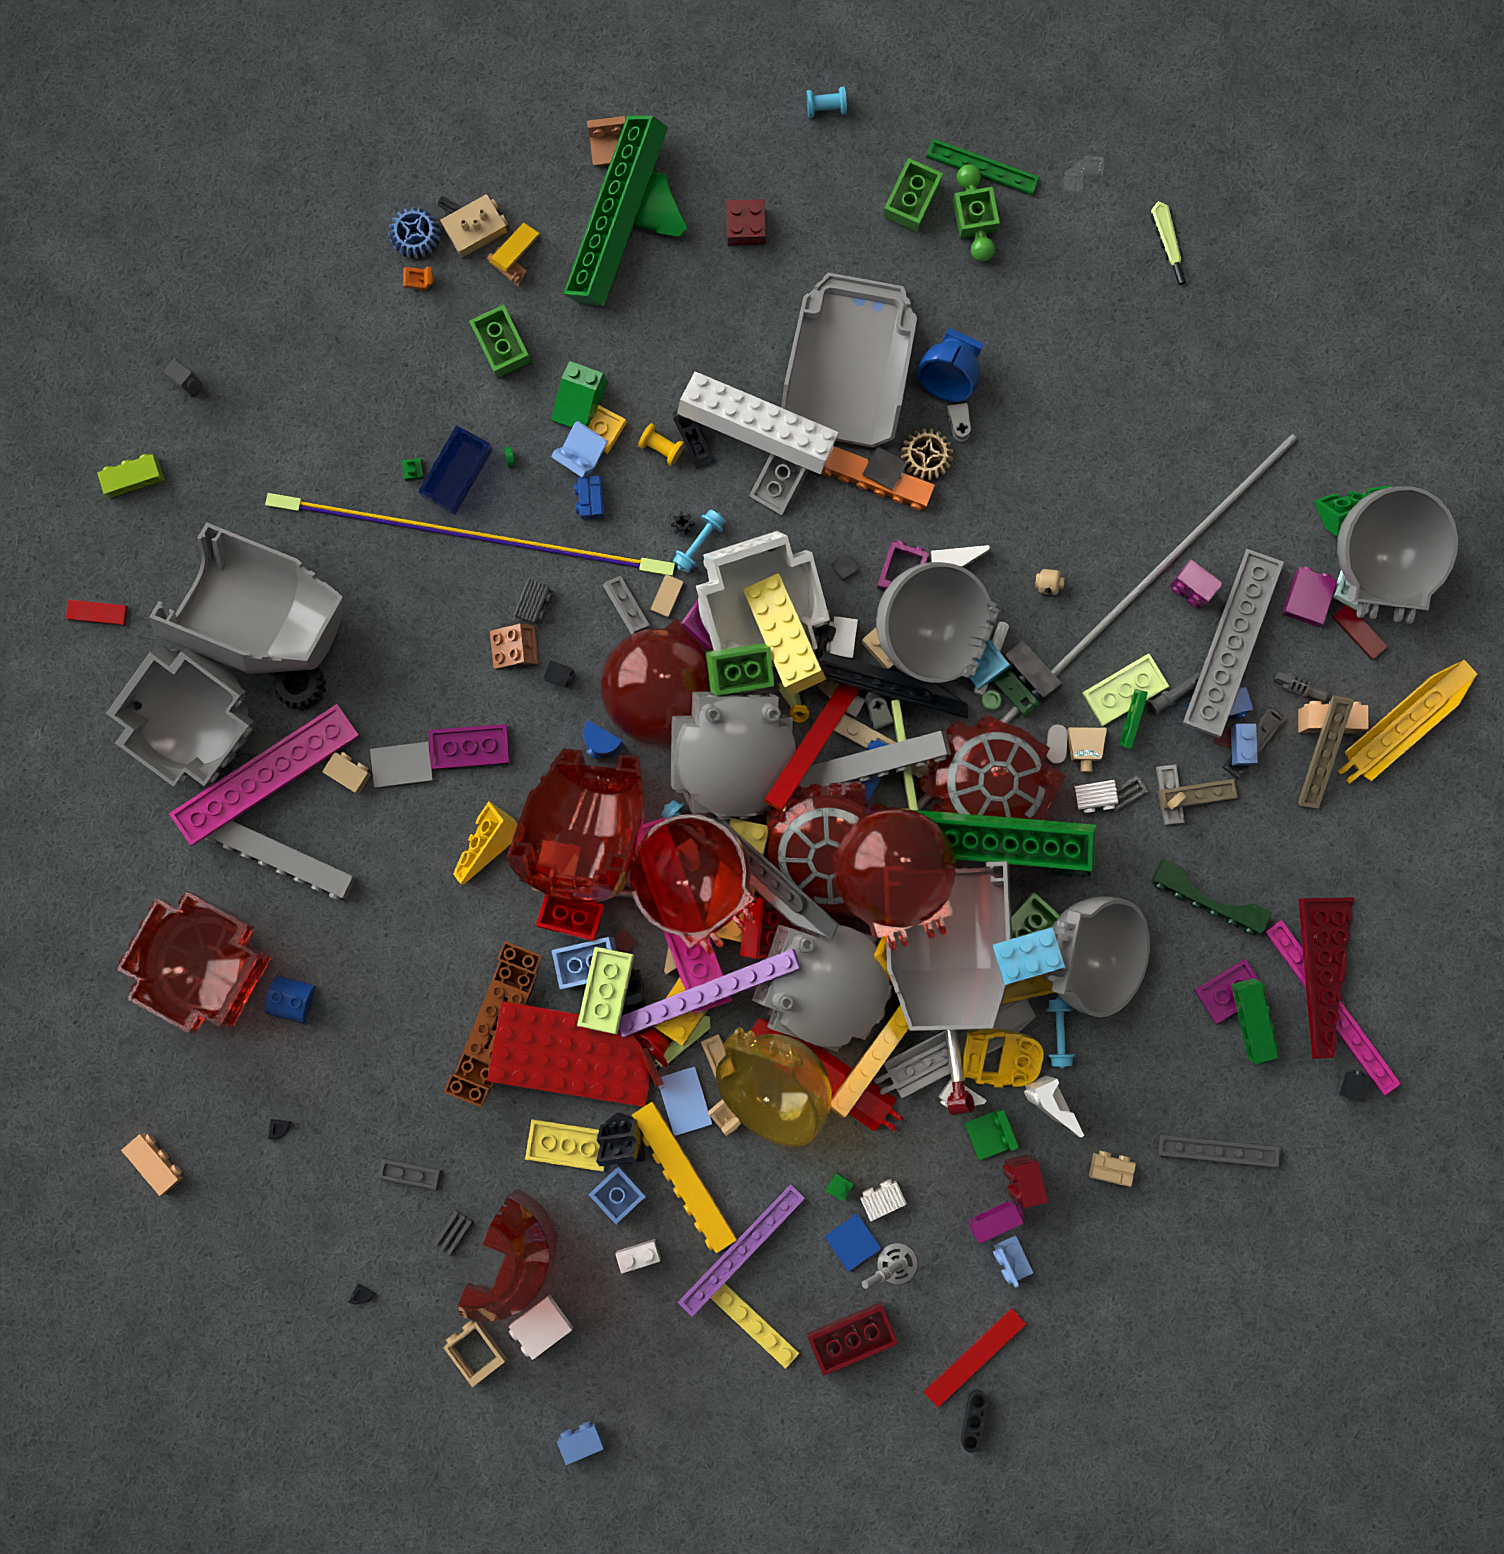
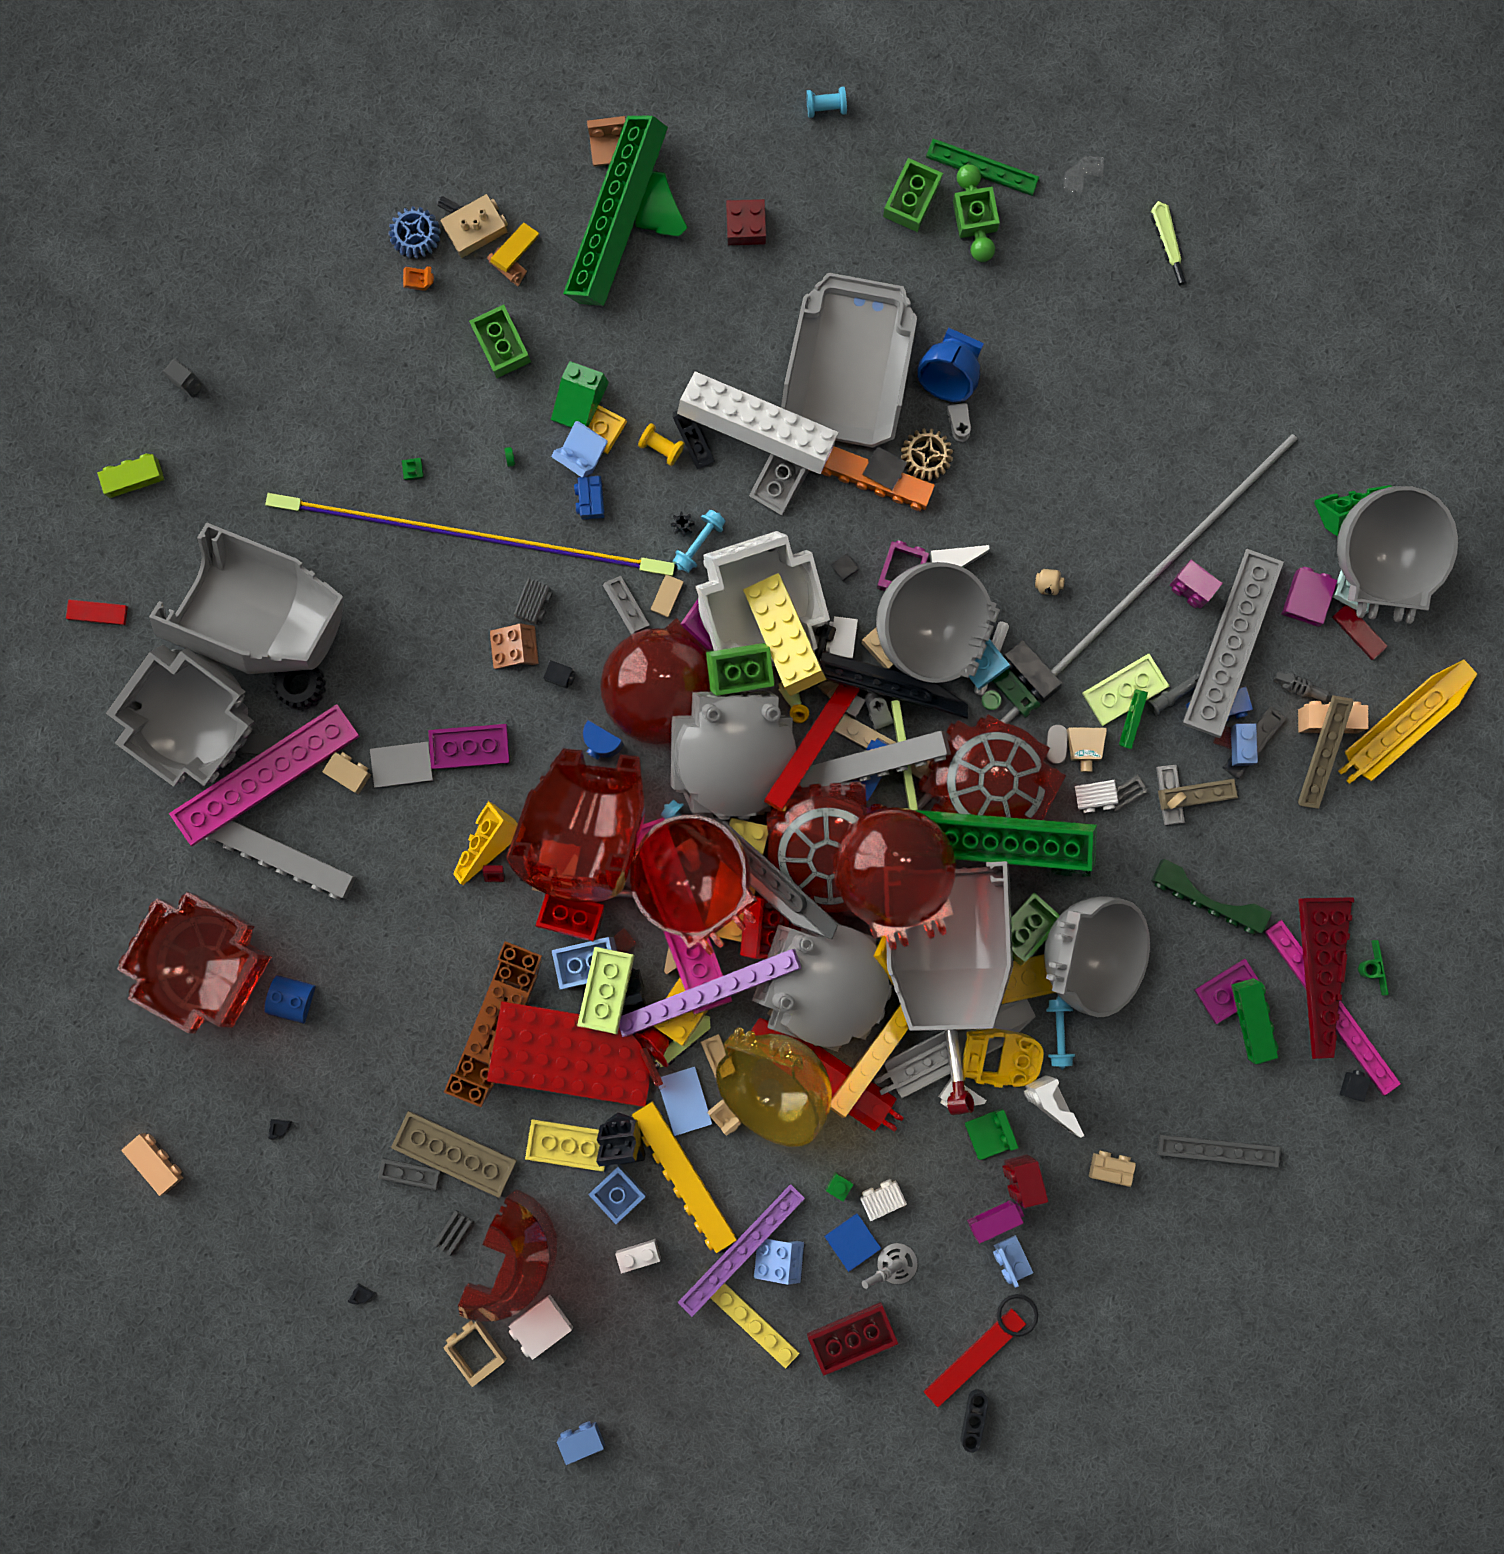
clear blue piece [418,425,493,515] -> none
medium azure plate [992,927,1065,985] -> none
none -> dark tan plate [391,1111,517,1198]
none -> dark red tile [483,865,505,882]
none -> light blue bracket [754,1239,804,1285]
none -> black piece [997,1294,1039,1337]
none -> green piece [1358,940,1389,995]

